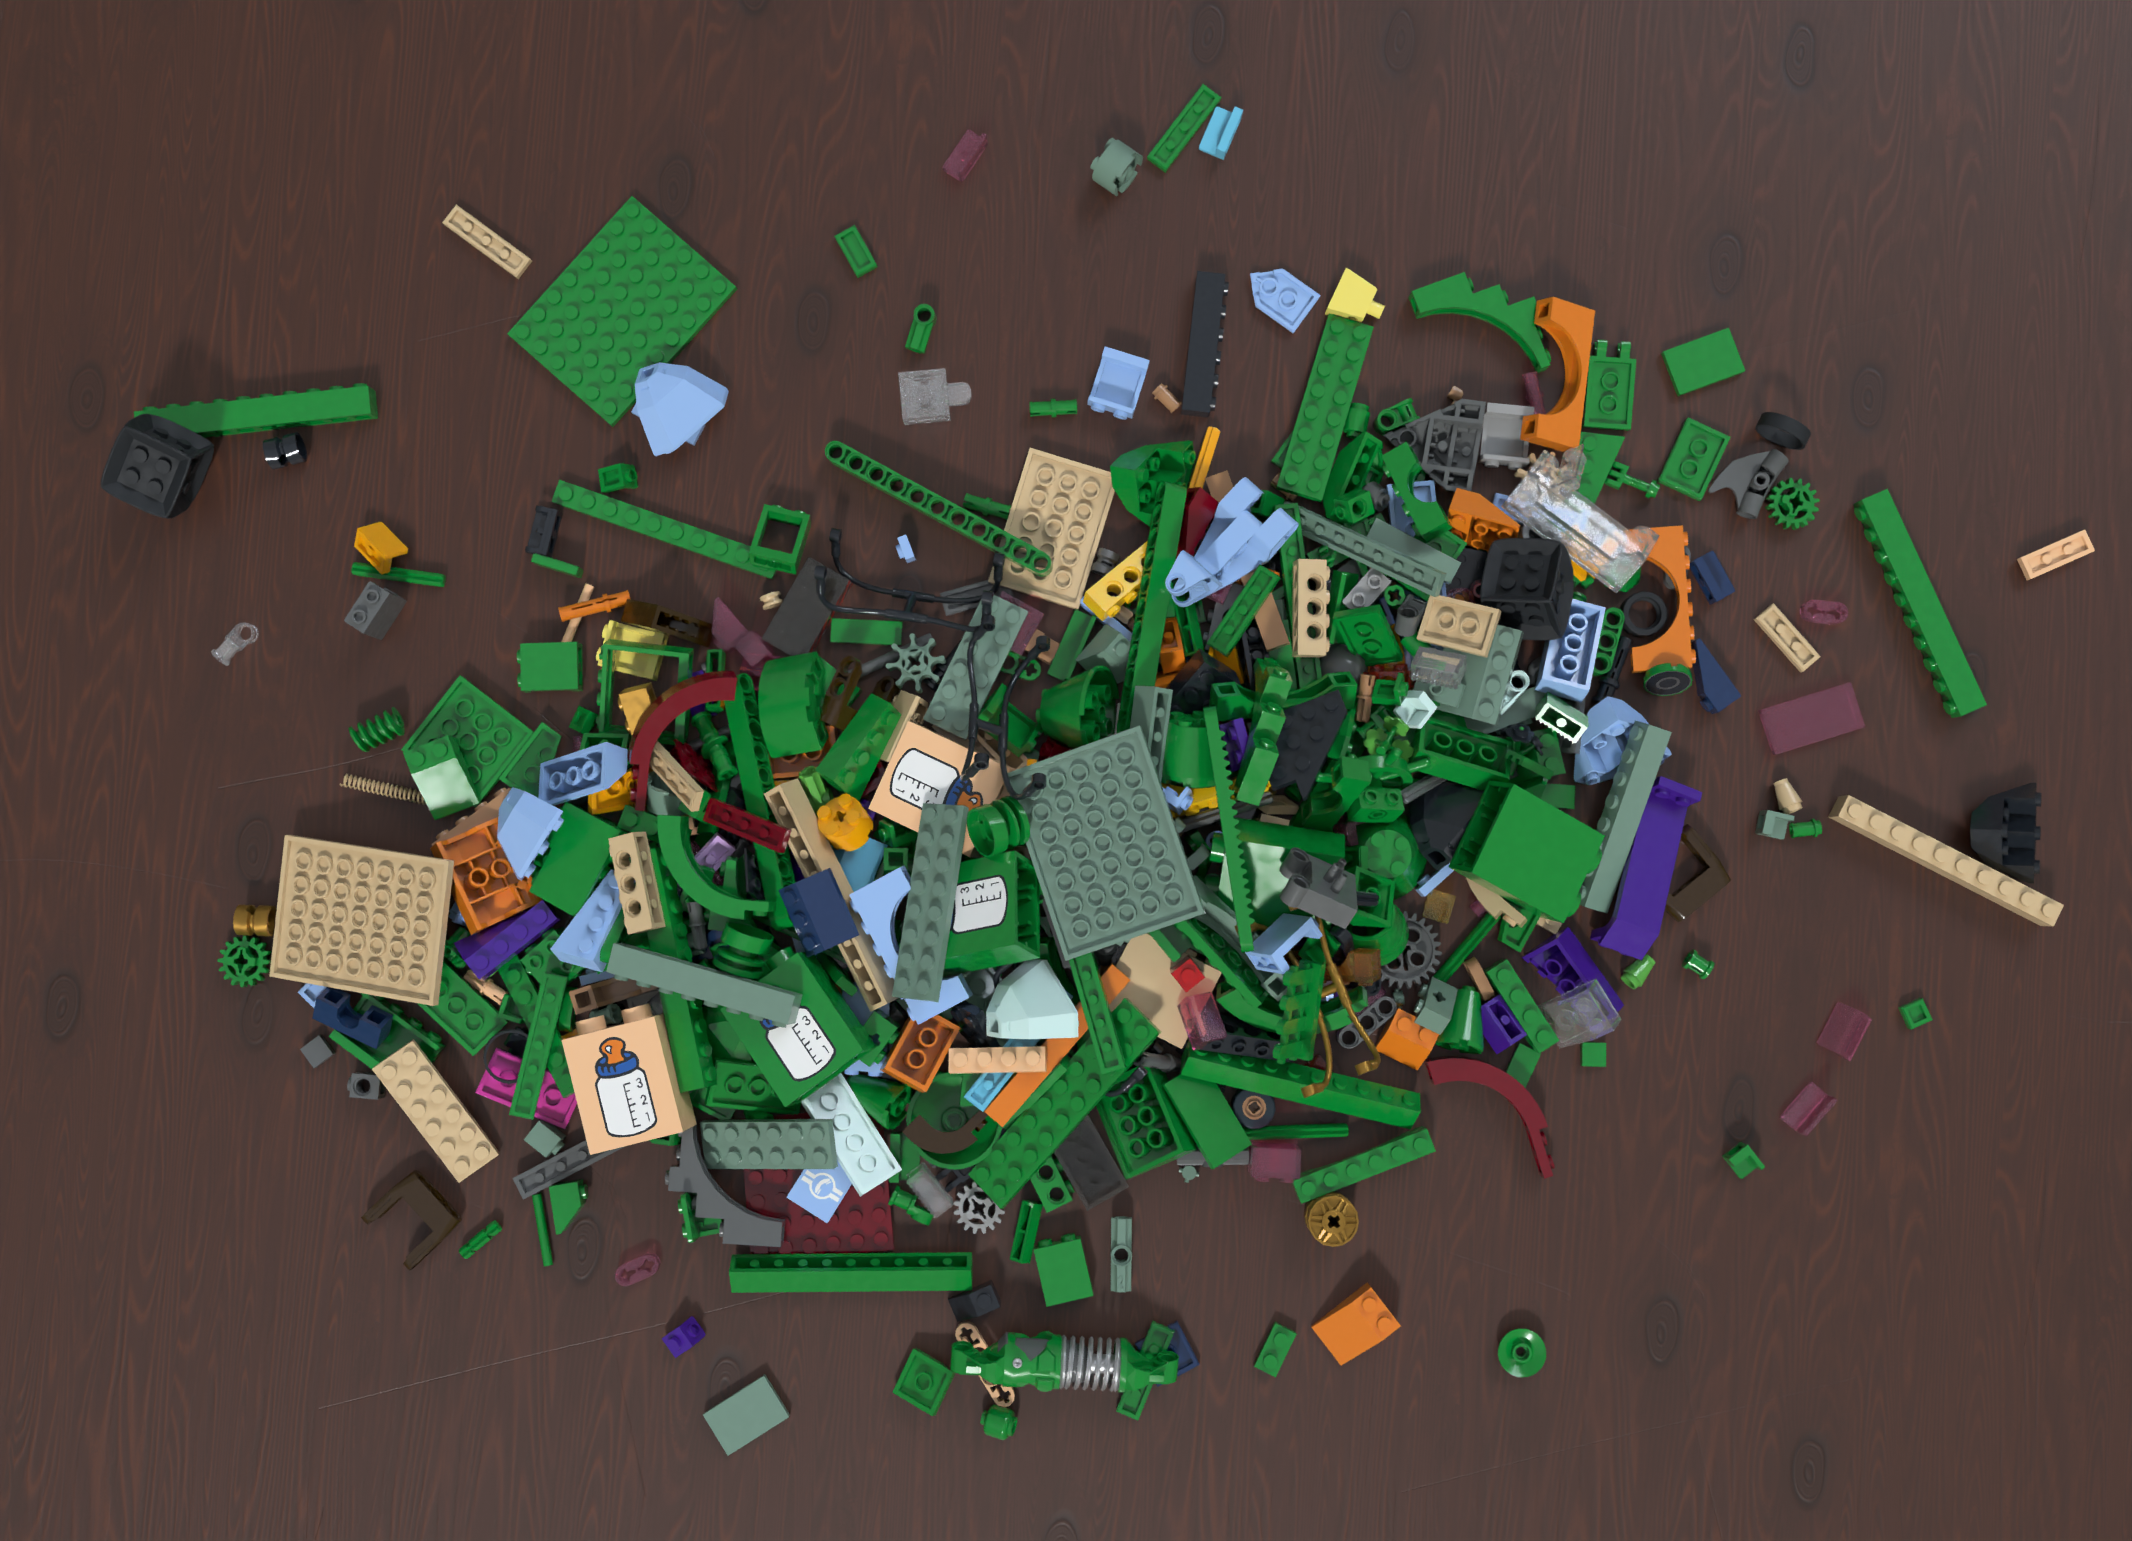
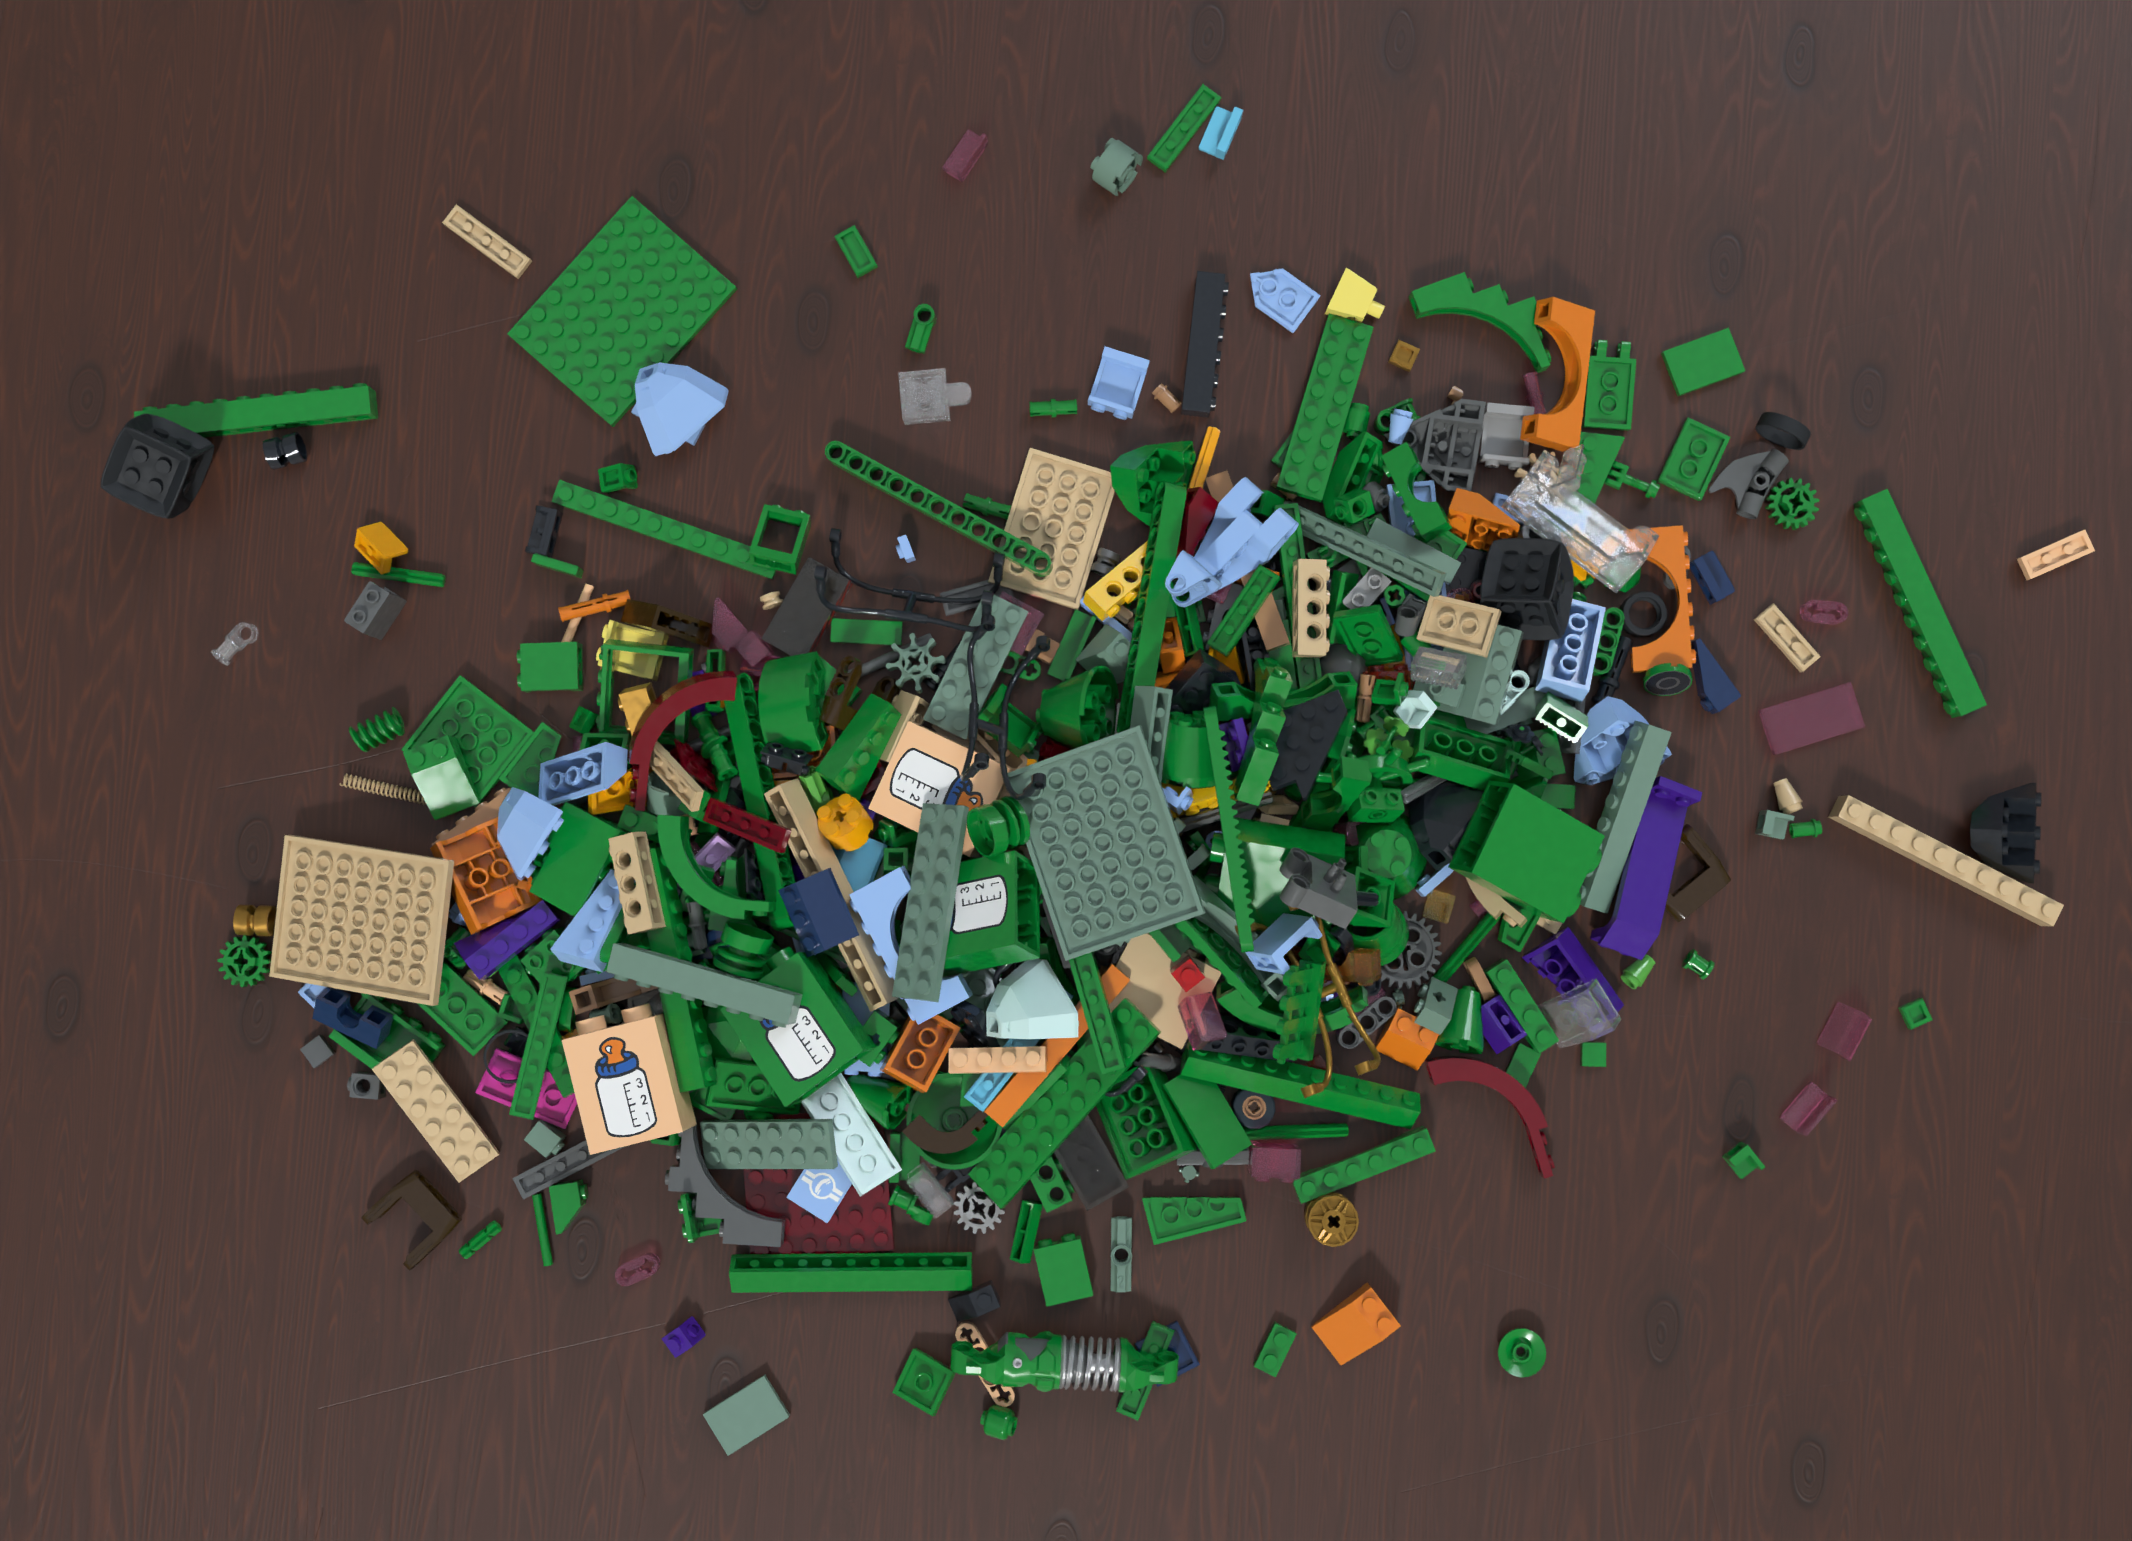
none -> black hinge [760,742,814,776]
none -> green wing [1142,1197,1247,1245]
none -> pearl gold tile [1388,340,1420,372]
none -> light blue cone [1388,408,1413,445]

